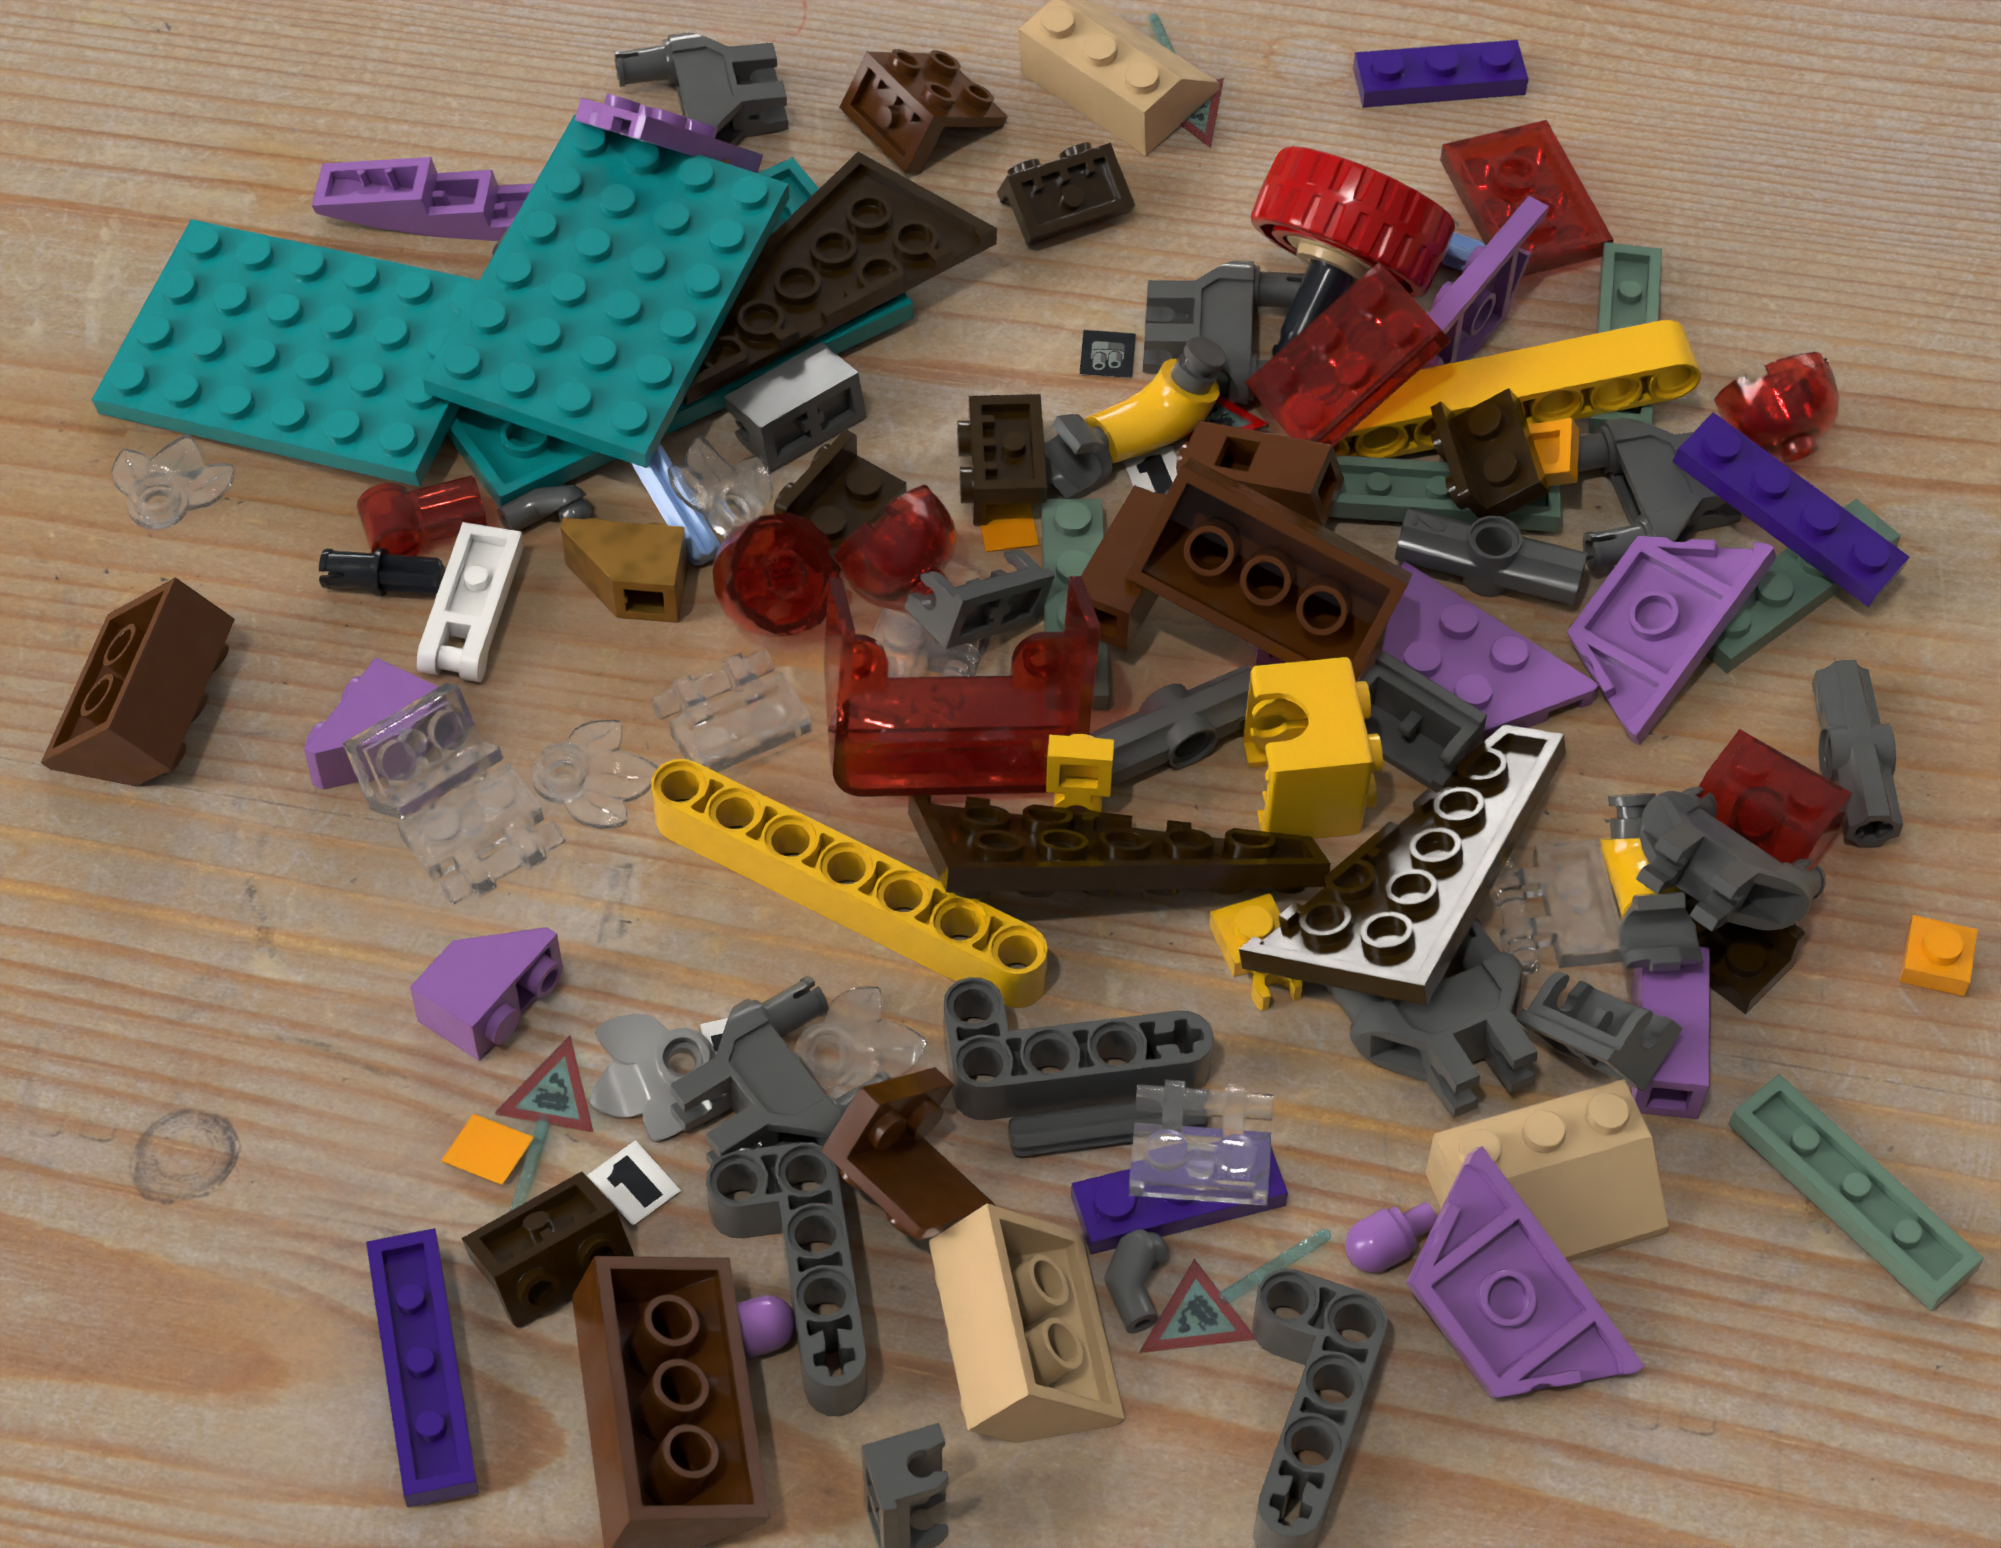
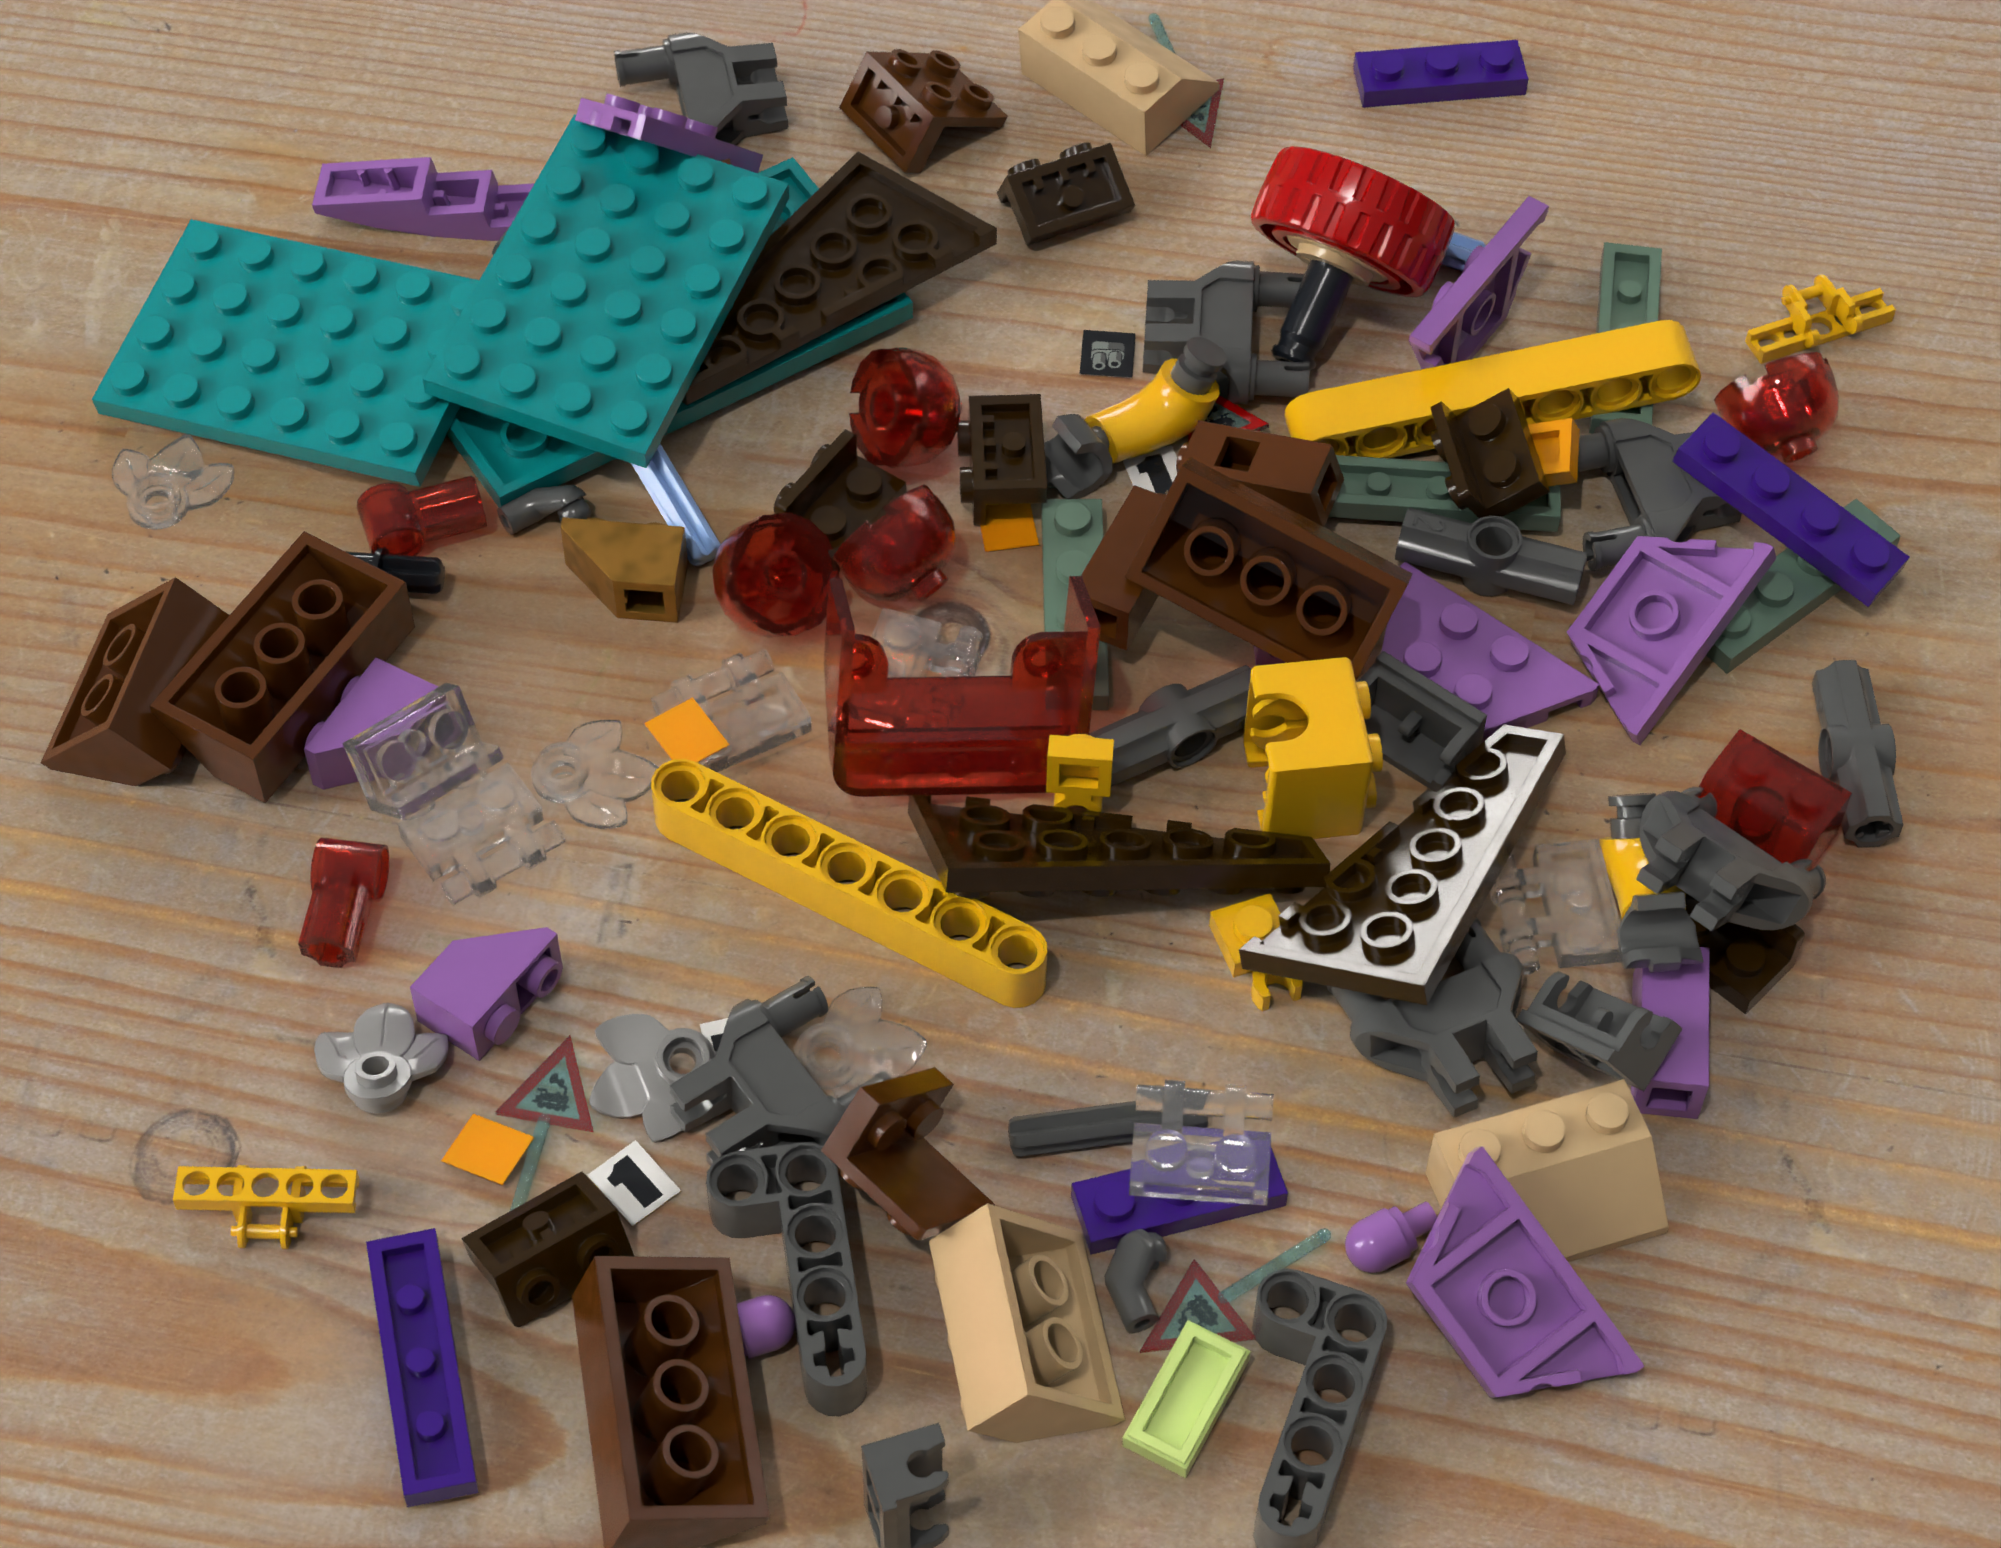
white plate [416,522,524,682] -> none
clear plate [667,435,773,541] -> none
dark grey hinge [724,342,867,473] -> none
dark grey hinge [904,549,1055,649] -> none
dark grey beam [944,977,1214,1120] -> none
clear red plate [1245,262,1452,446] -> none
clear red plate [1440,120,1614,276] -> none
sand green plate [1728,1074,1984,1311] -> none
light orange plate [1899,915,1978,997] -> none
none -> reddish brown slope [150,531,415,803]
none -> yellow piece [173,1165,360,1249]
none -> clear red piece [298,837,390,968]
none -> light grey plate [314,1003,449,1113]
none -> light orange sticker [644,697,730,763]
none -> clear red cylinder [849,348,962,468]
none -> yellowish green tile [1122,1320,1251,1478]
none -> yellow piece [1745,274,1896,364]

